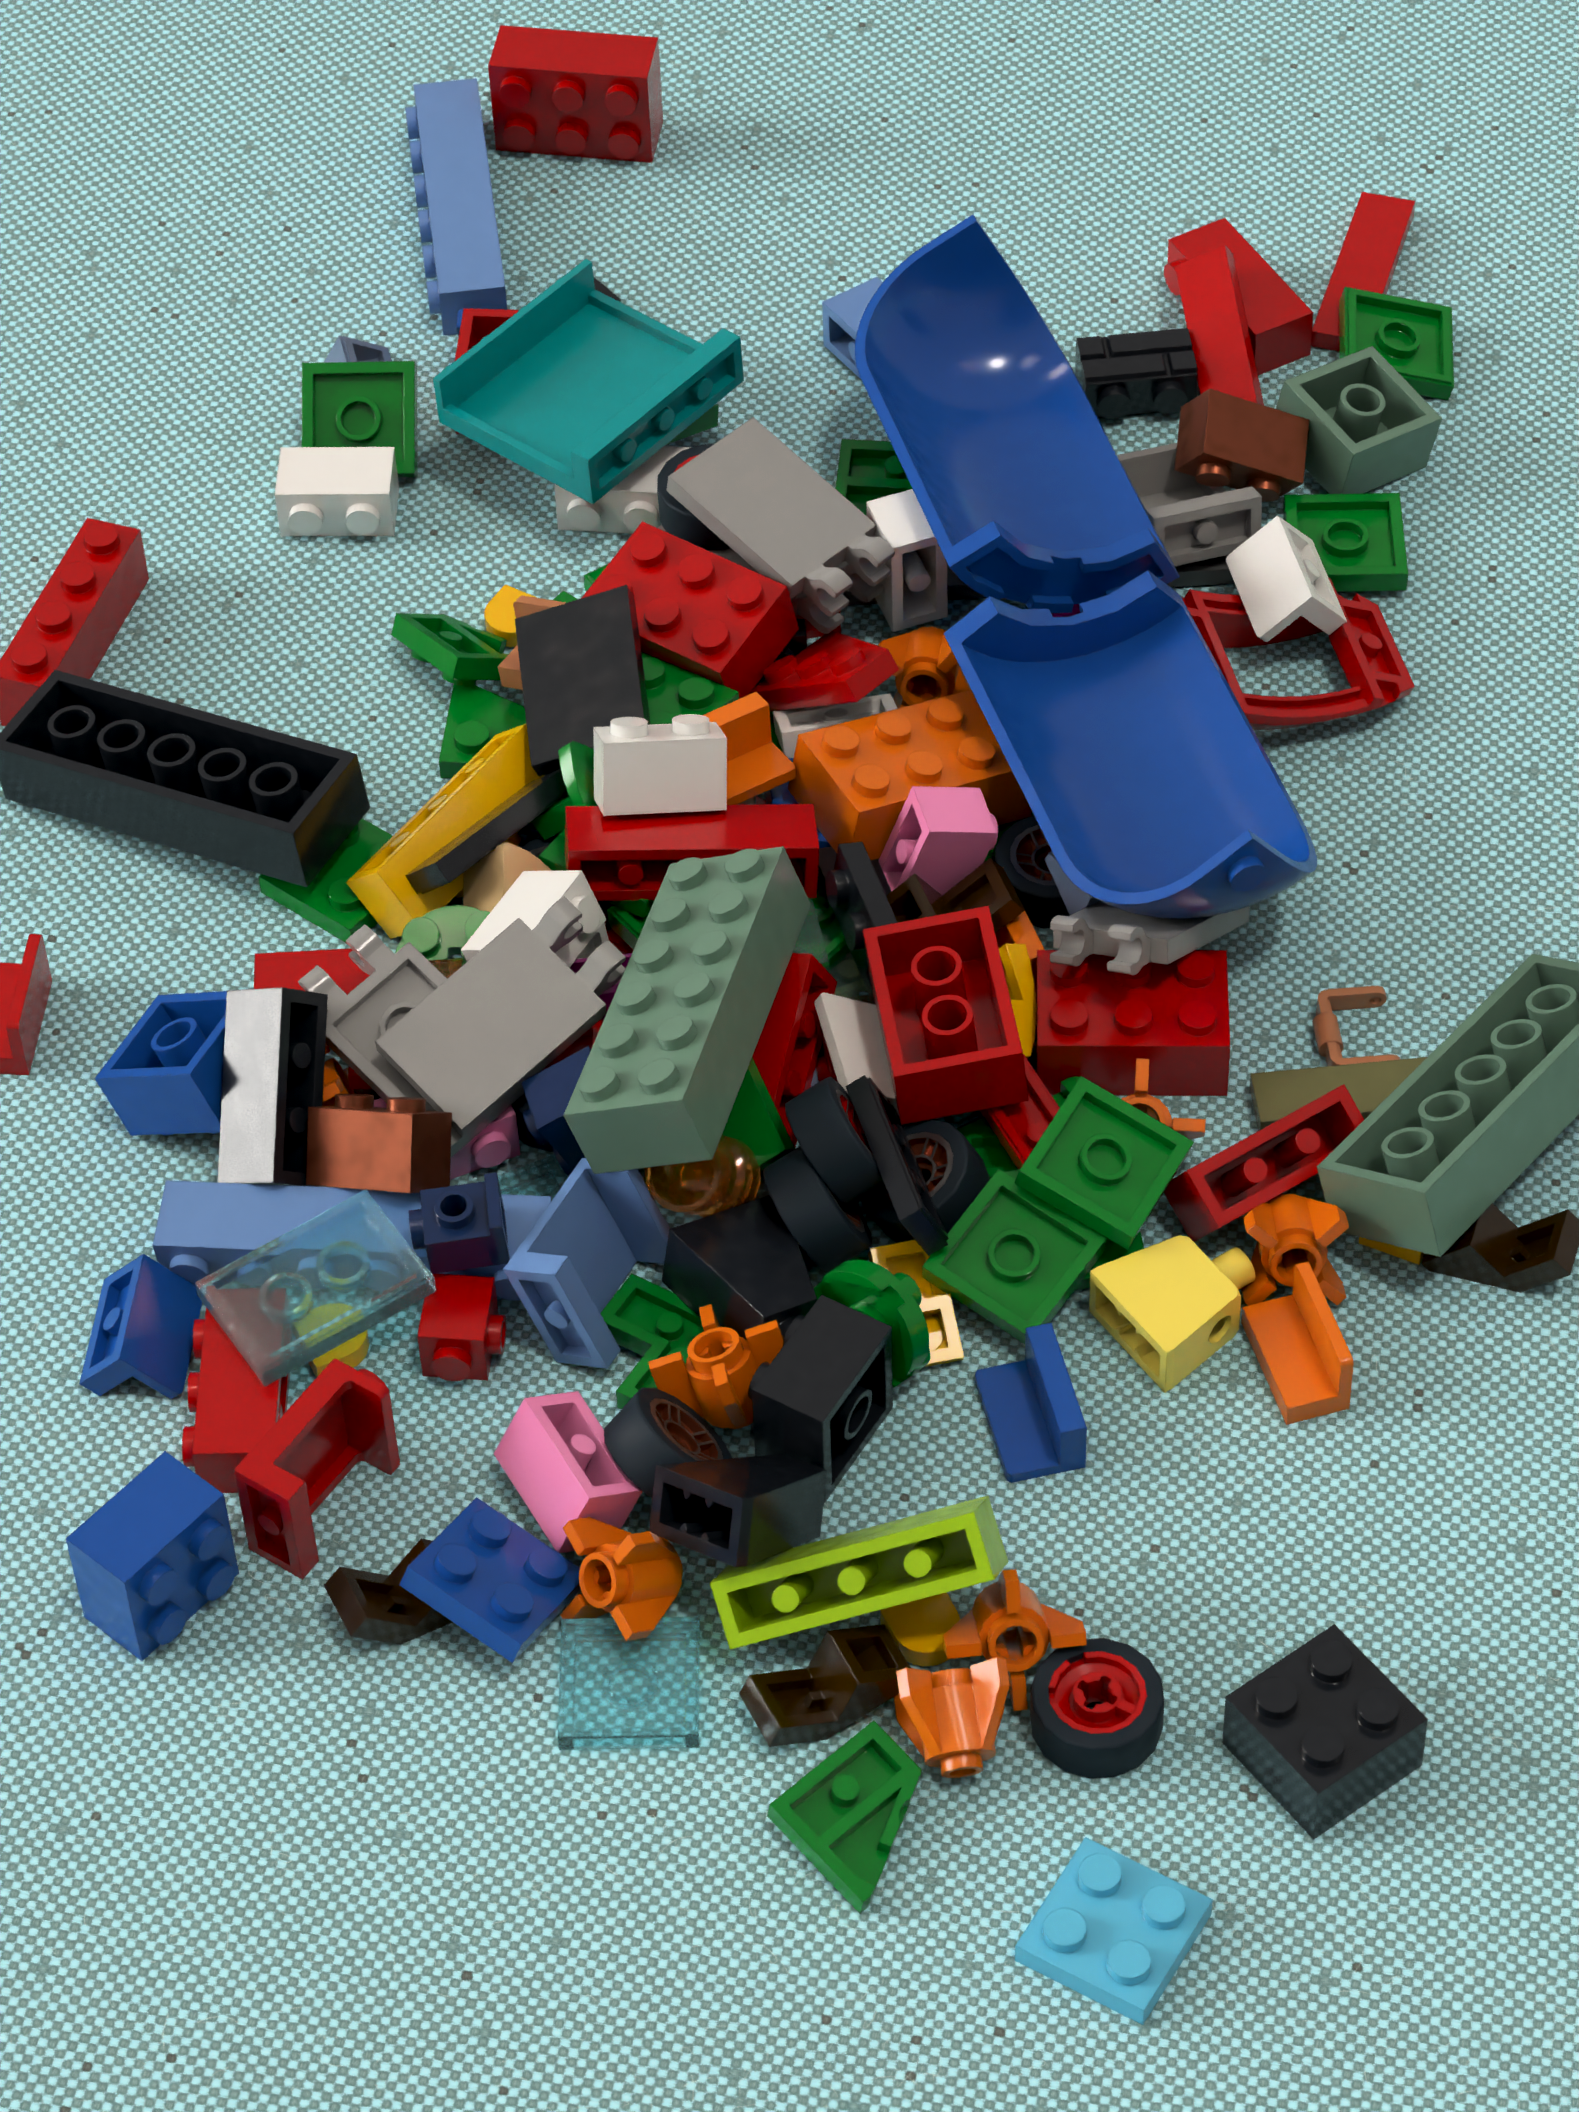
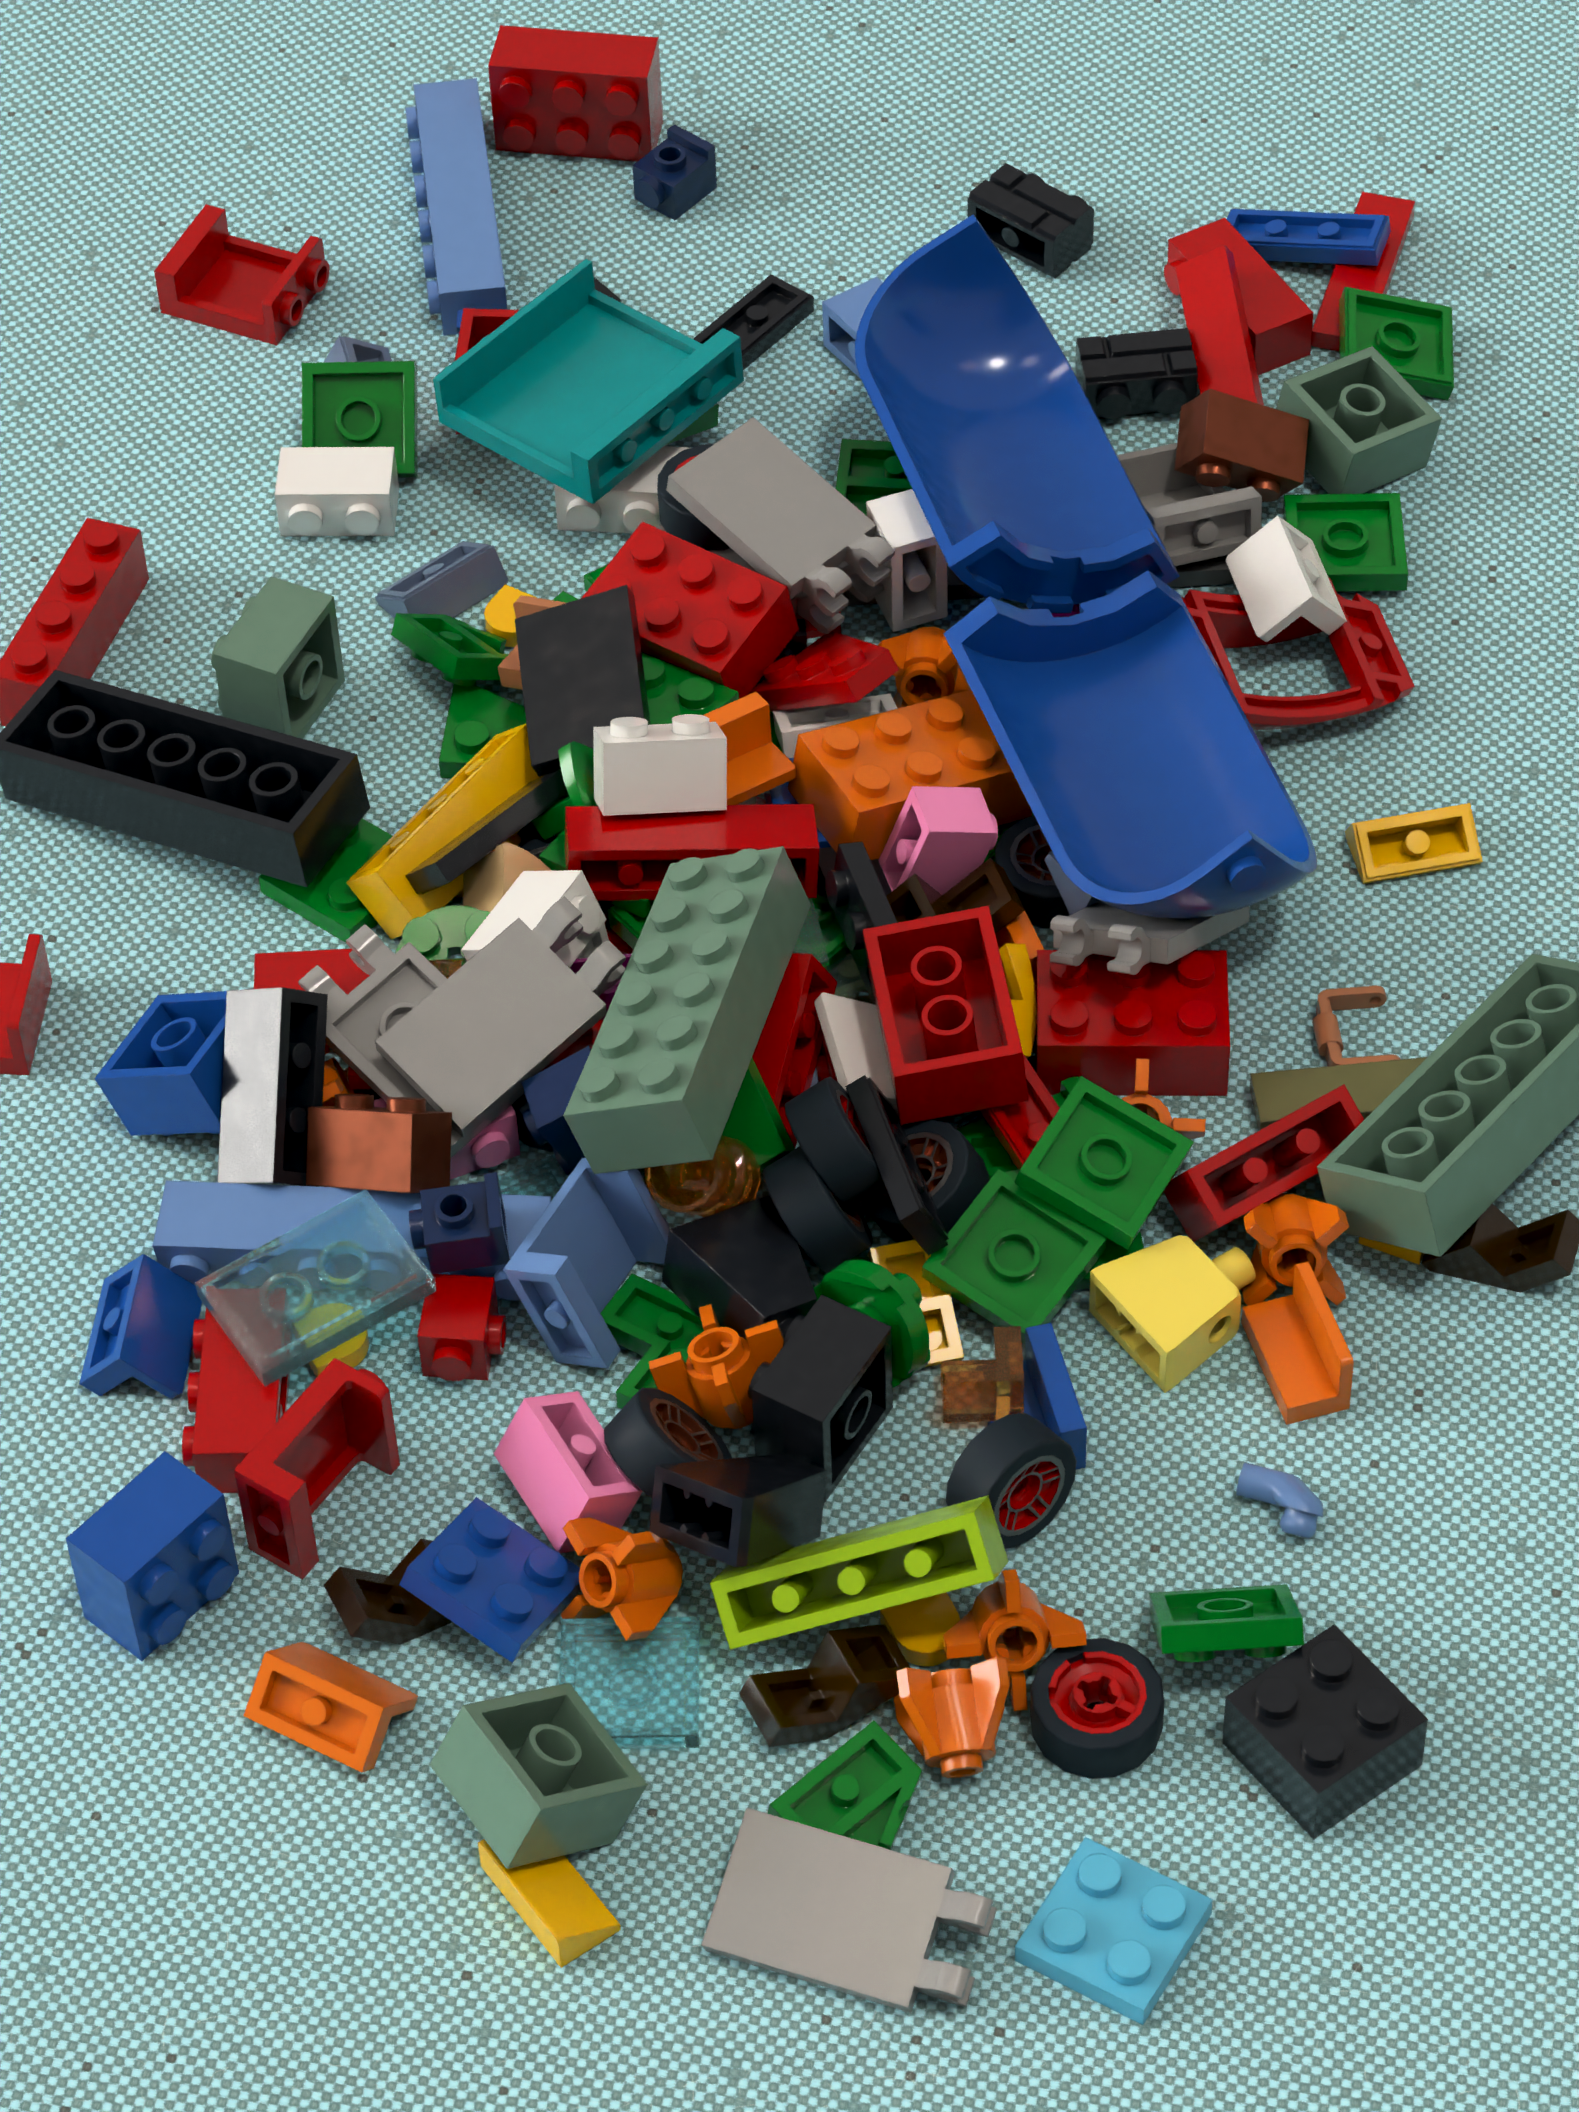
none -> red panel [154,204,330,345]
none -> sand green brick [211,576,345,739]
none -> orange panel [244,1642,418,1773]
none -> sand blue slope [375,541,508,618]
none -> sand green brick [430,1683,648,1869]
none -> yellow slope [478,1839,621,1968]
none -> dark blue brick [632,124,717,220]
none -> black tile [693,274,814,370]
none -> light grey tile [701,1808,997,2013]
none -> clear orange panel [940,1326,1024,1423]
none -> black wheel [946,1413,1077,1549]
none -> black brick [968,163,1094,278]
none -> green plate [1149,1584,1304,1662]
none -> blue tile [1227,209,1391,266]
none -> medium blue arm [1236,1462,1323,1538]
none -> yellow slope [1345,803,1483,884]

